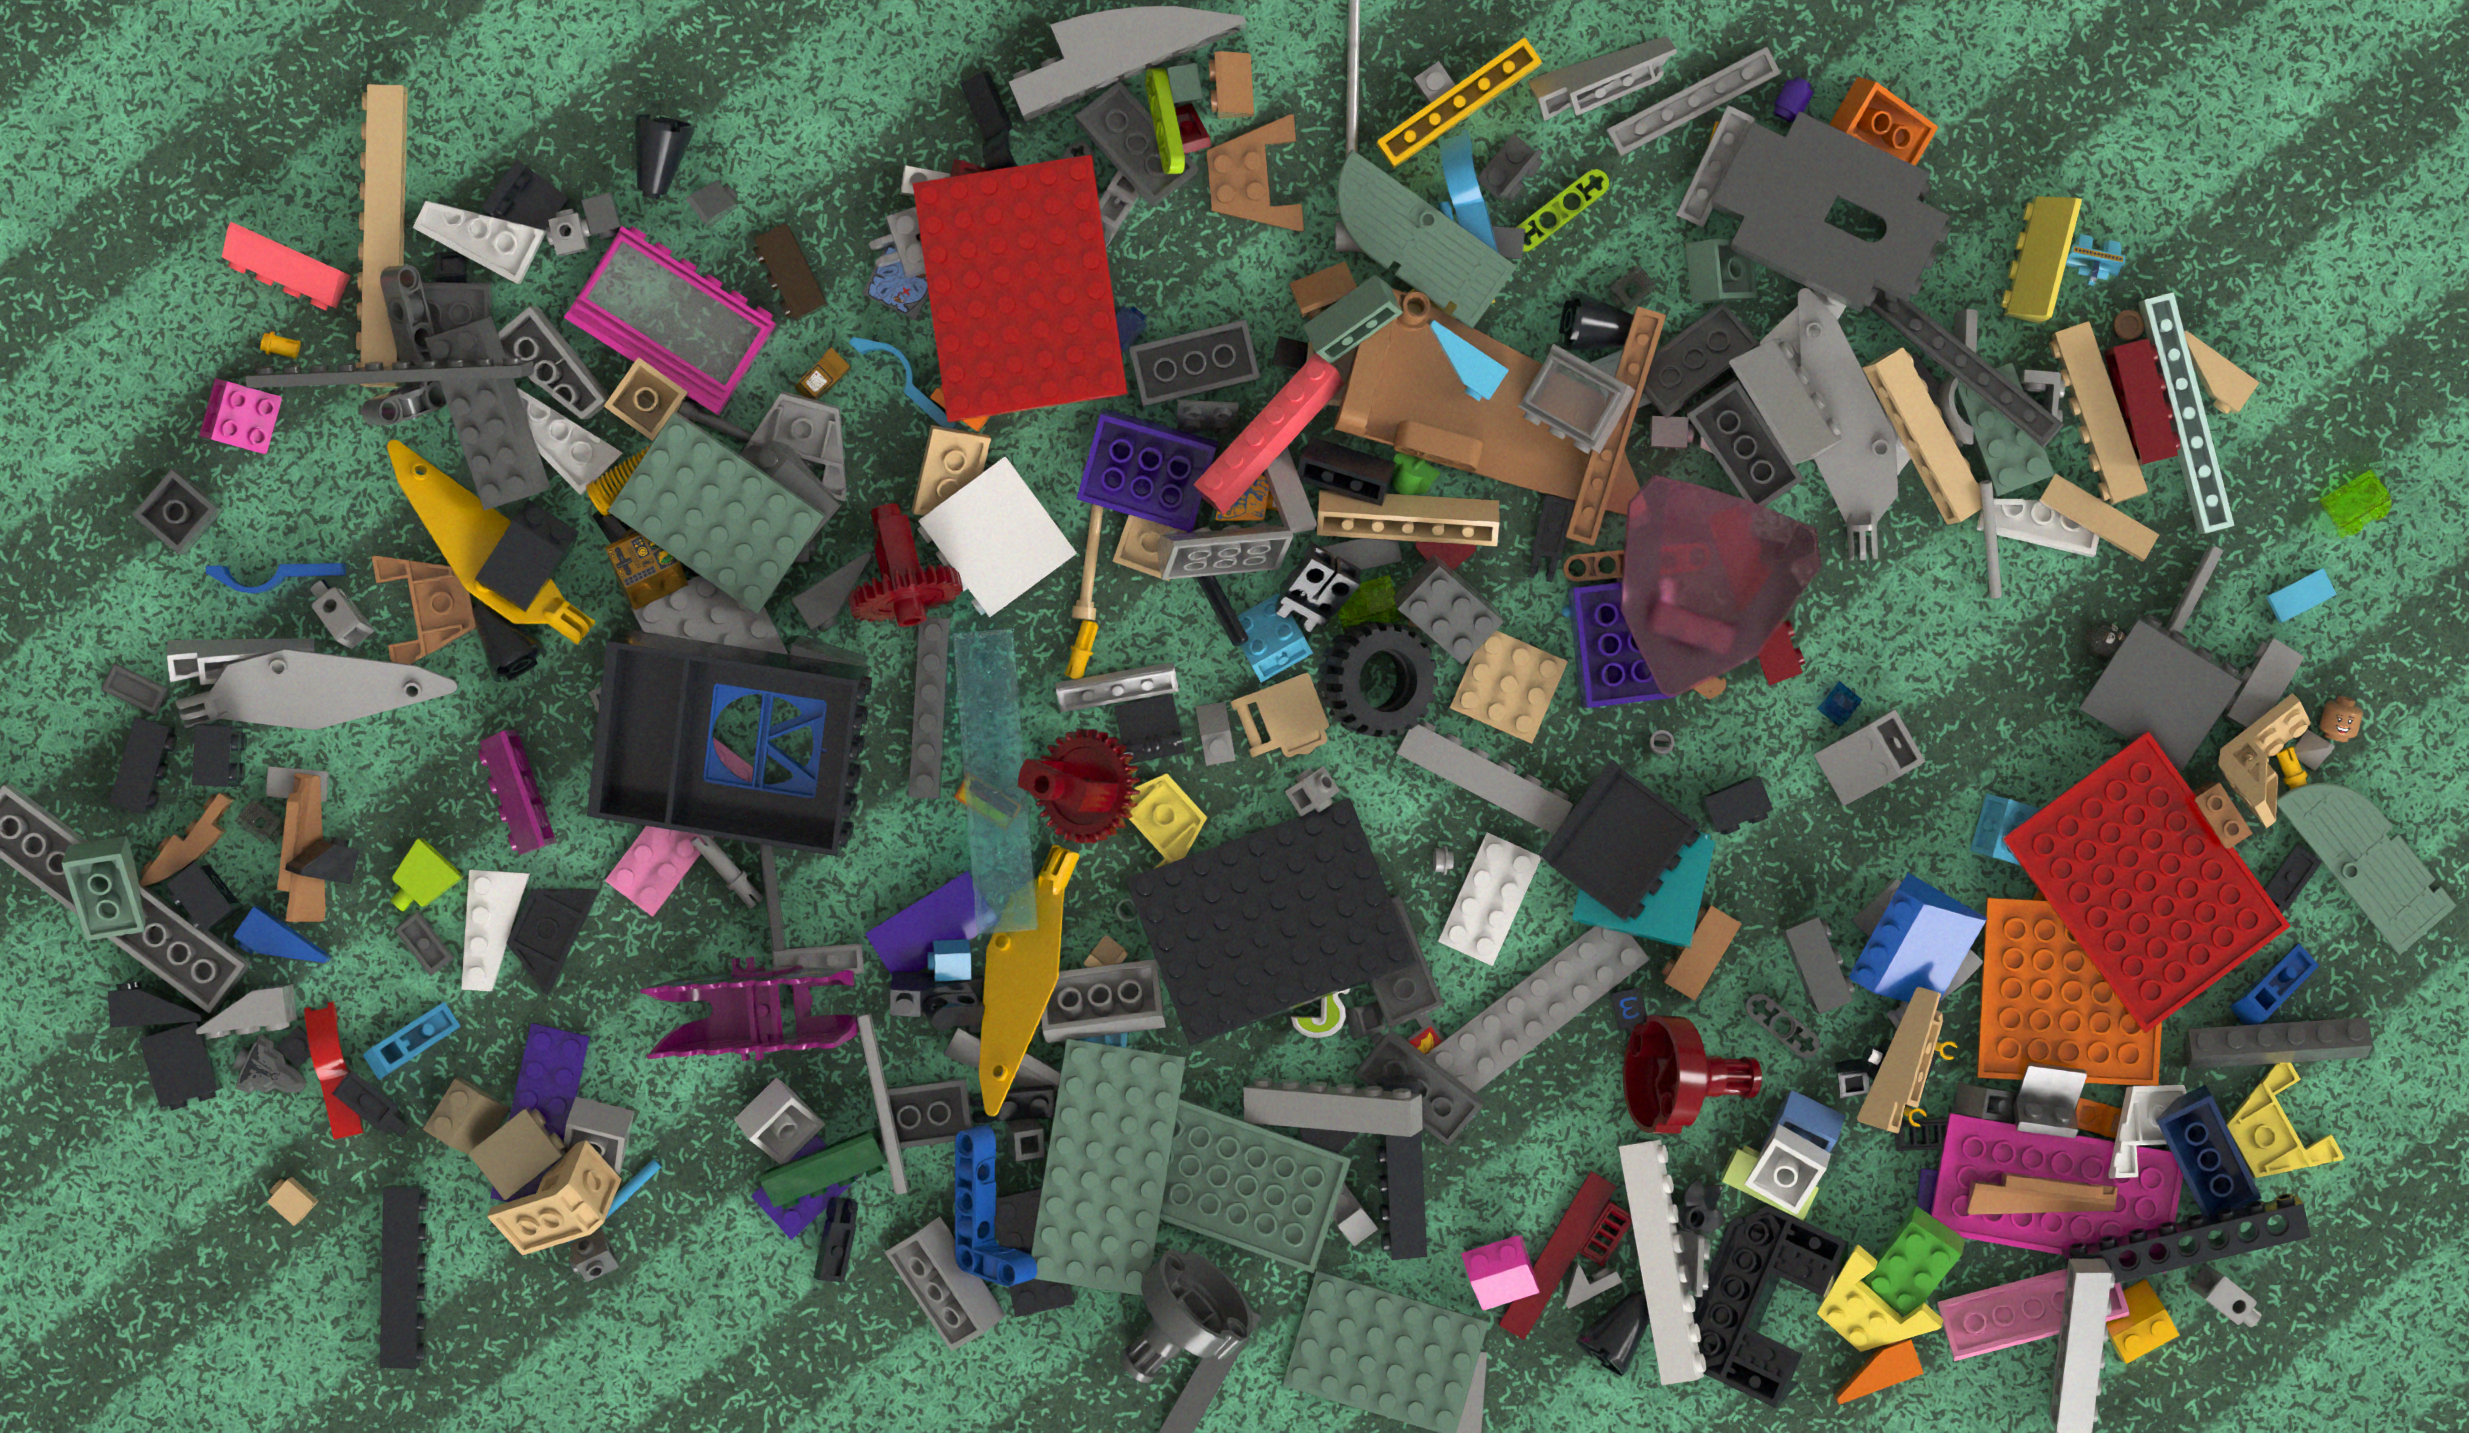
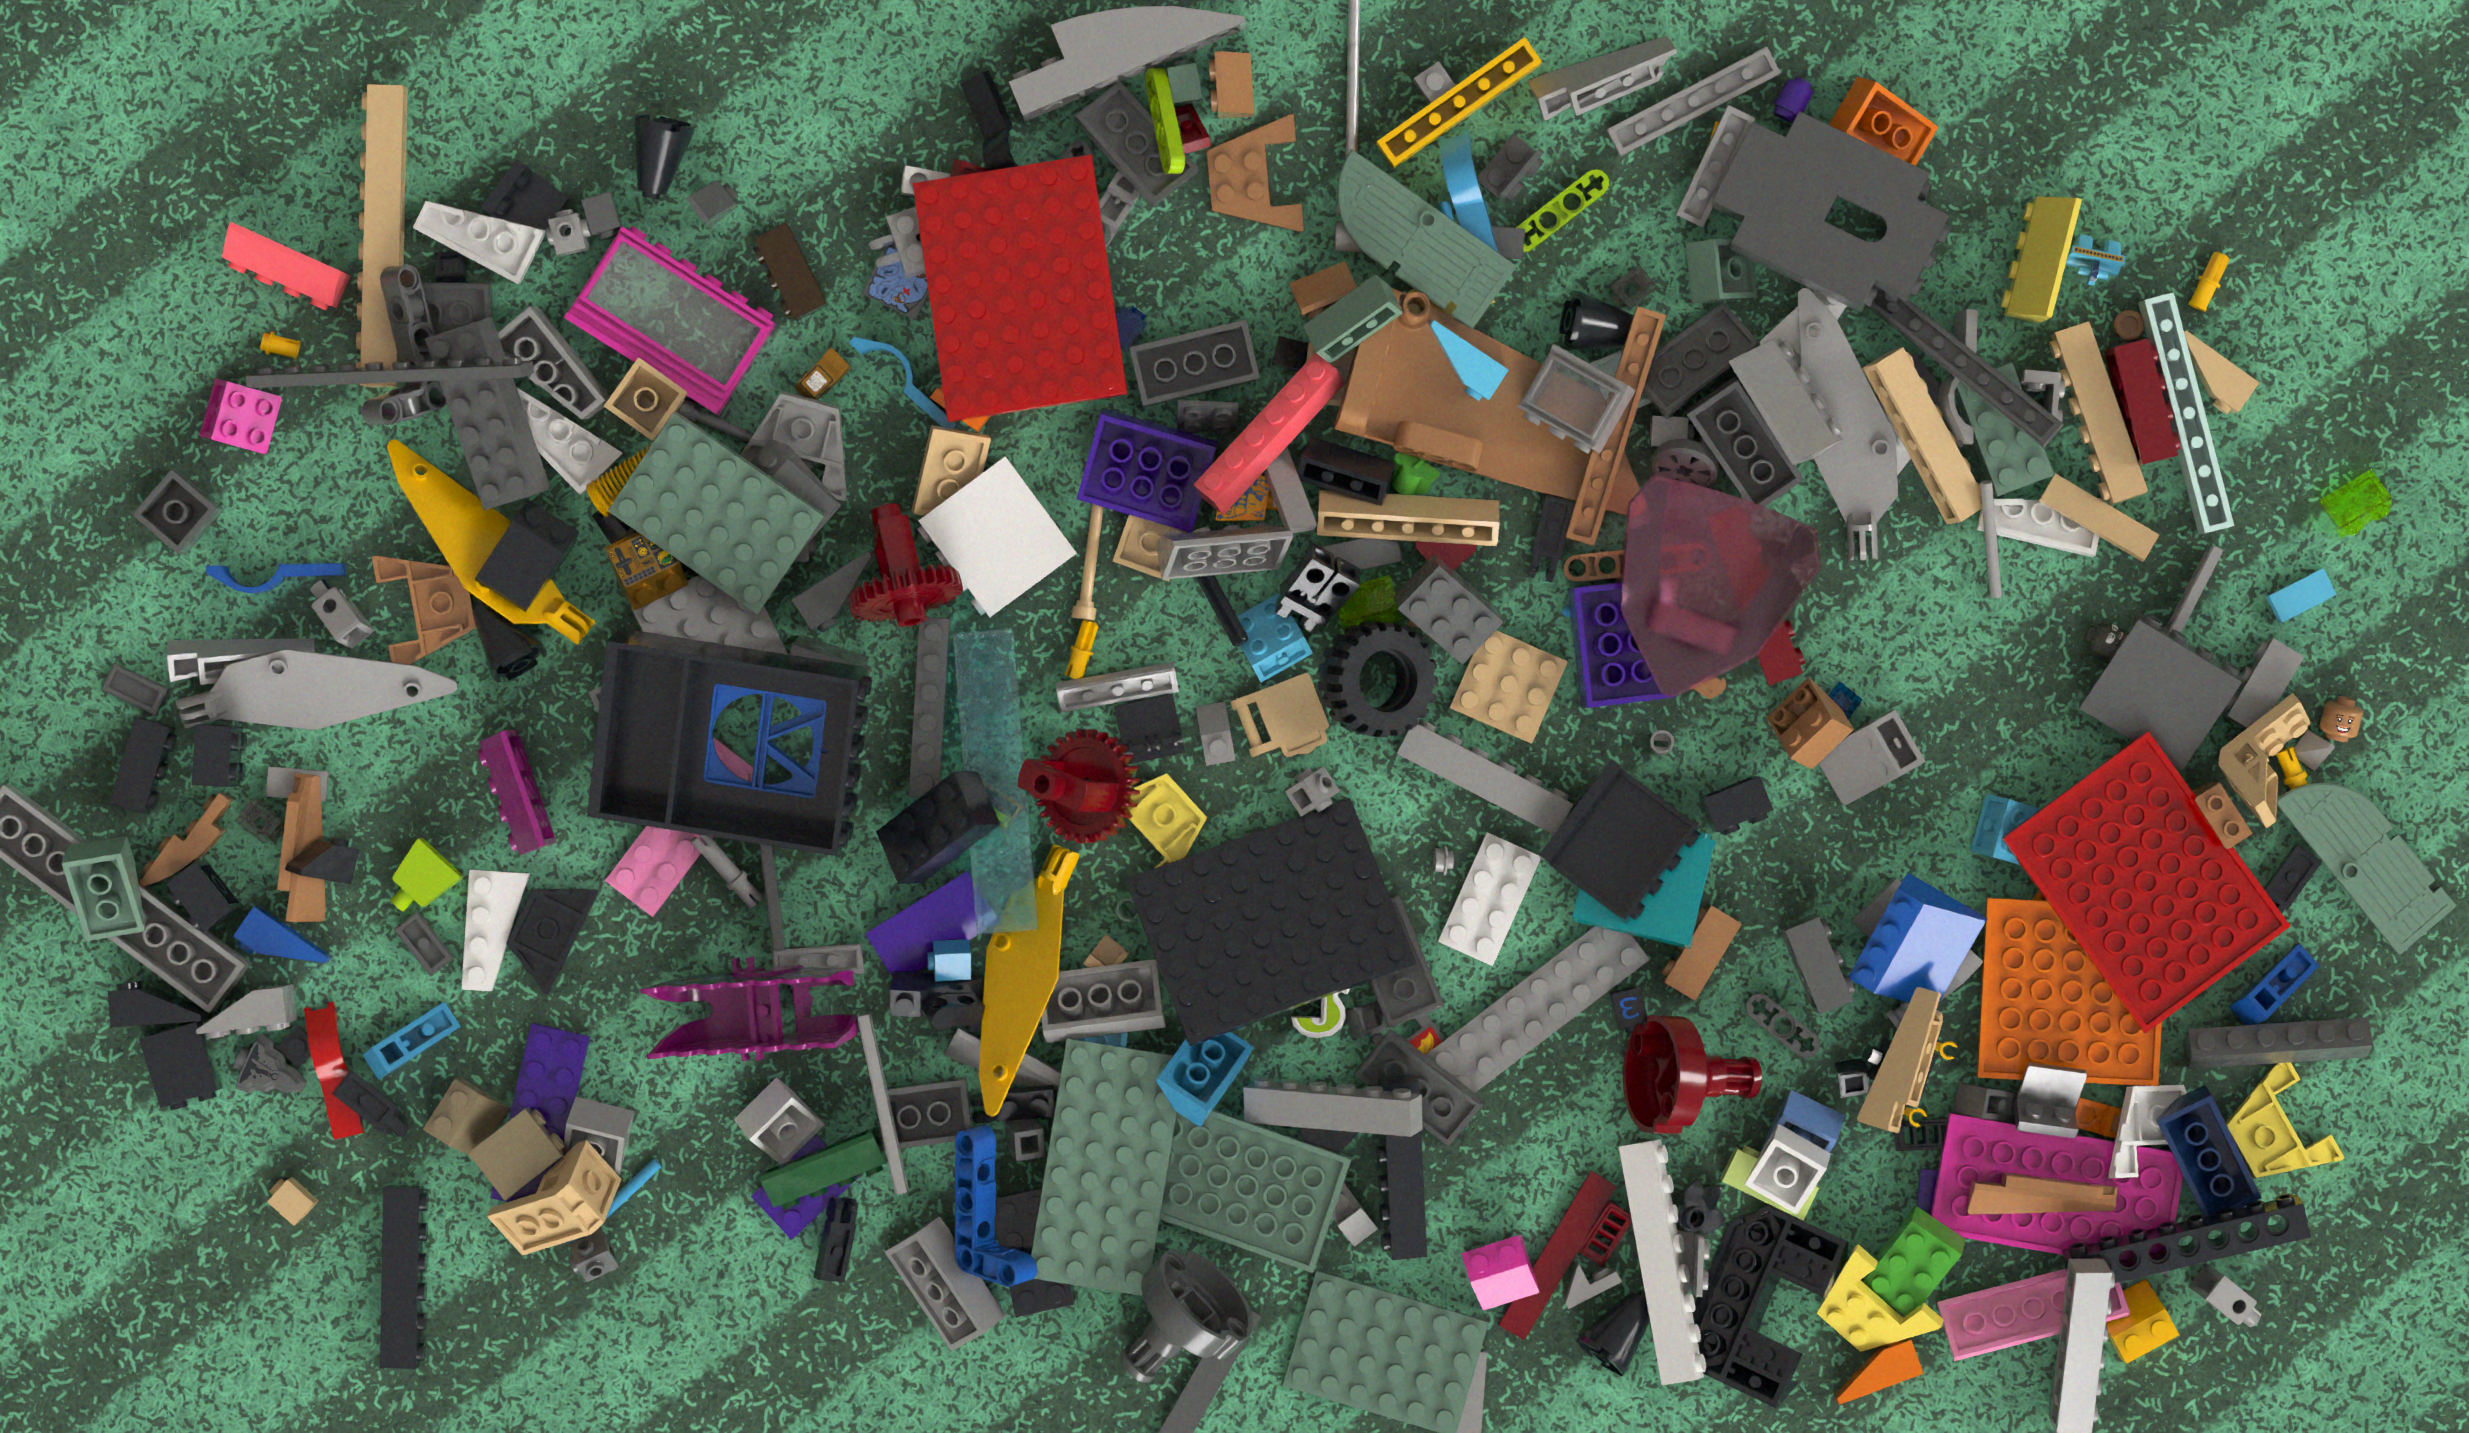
none -> black brick [876,772,1000,884]
none -> dark azure slope [1156,1032,1254,1127]
none -> dark grey wheel [1652,439,1719,492]
none -> medium nougat slope [1767,678,1854,769]
none -> yellow axle [2188,252,2229,312]

